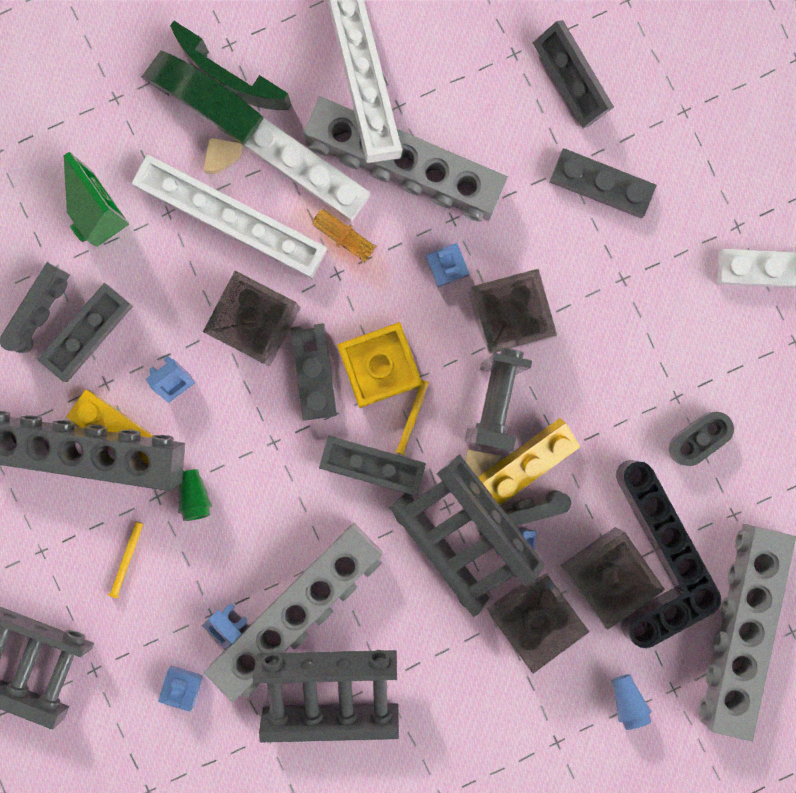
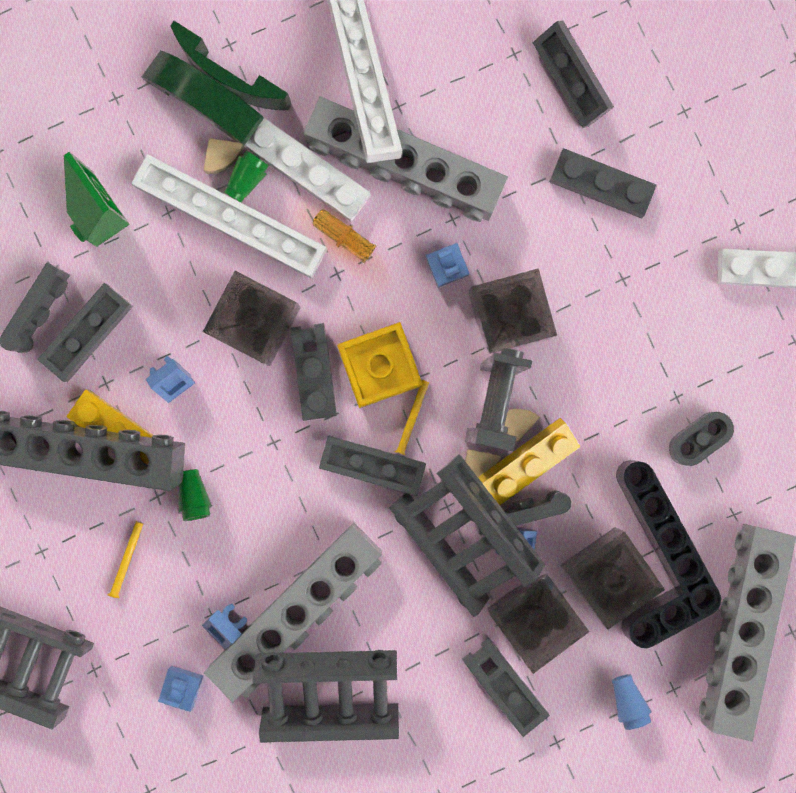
none -> green cone [224,150,269,203]
none -> dark grey plate [462,637,550,737]
none -> tan tile [505,409,540,443]

